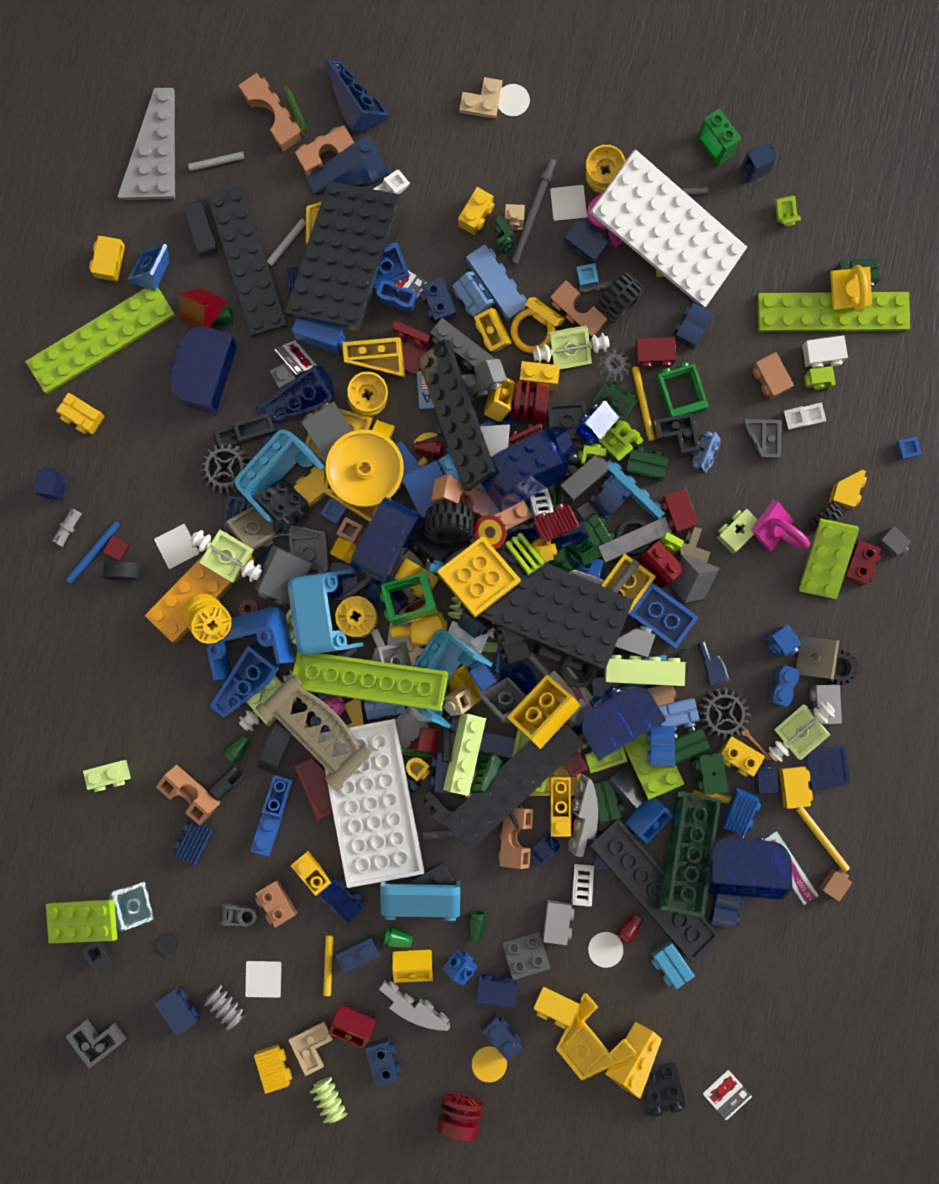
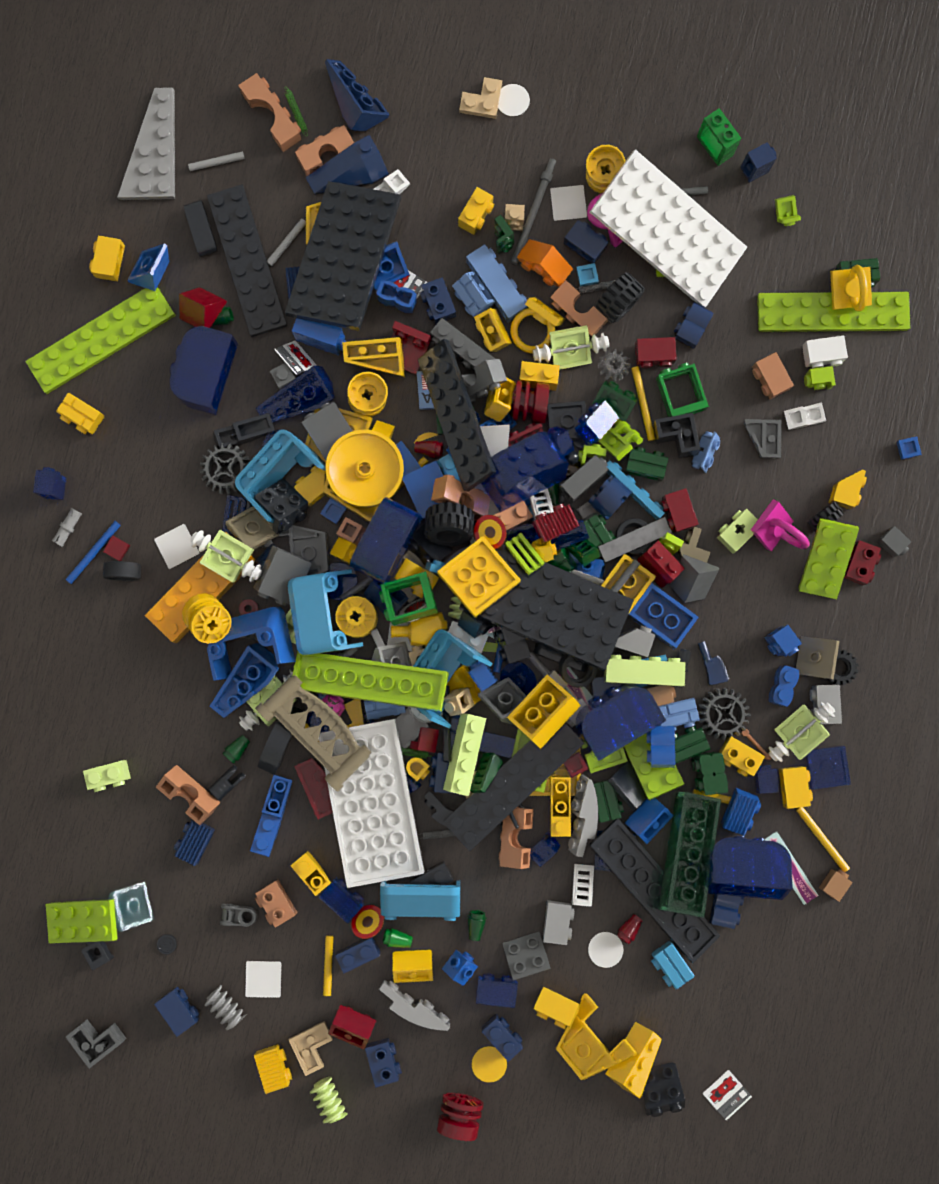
none -> sticker [351,905,384,939]
none -> orange brick [517,239,573,287]

